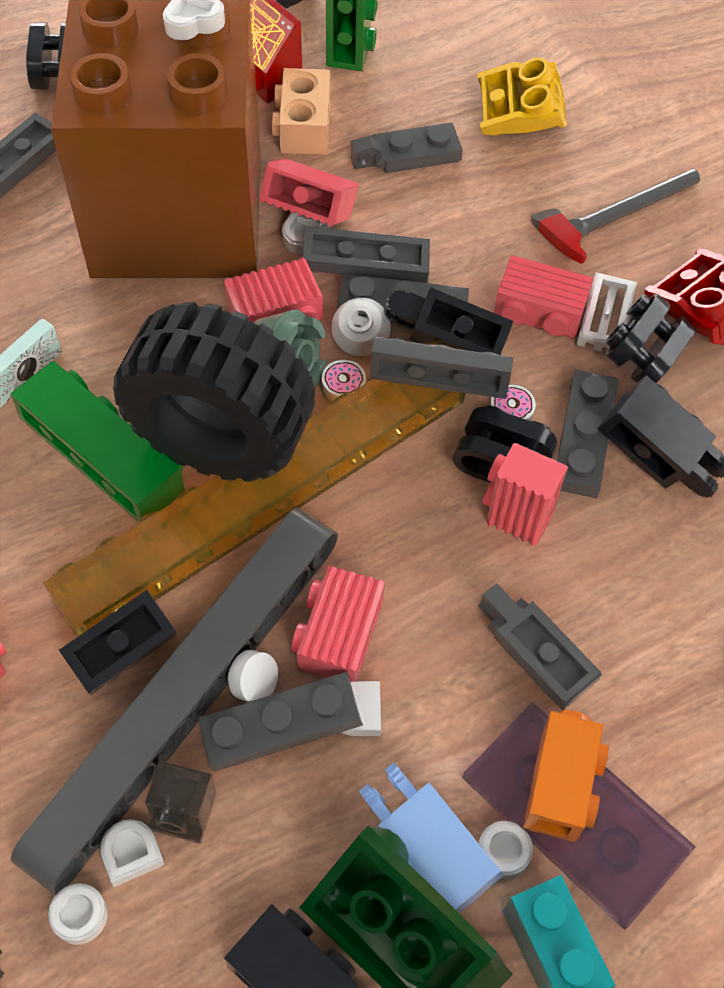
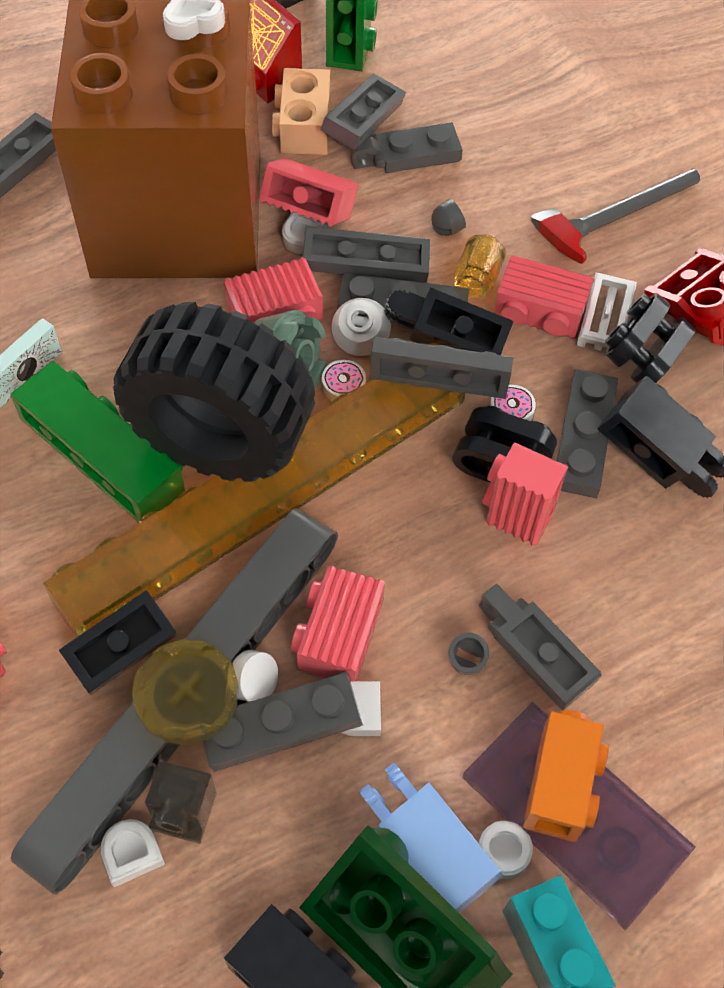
black brick [26,22,66,89] -> none
white tile [48,883,108,945] -> none
yellow slope [477,57,567,136] -> none
none -> clear yellow tile [131,639,239,745]
none -> dark grey plate [321,73,406,150]
none -> dark grey hinge [431,199,466,236]
none -> dark grey hinge [448,633,489,675]
none -> clear yellow brick [454,234,506,298]

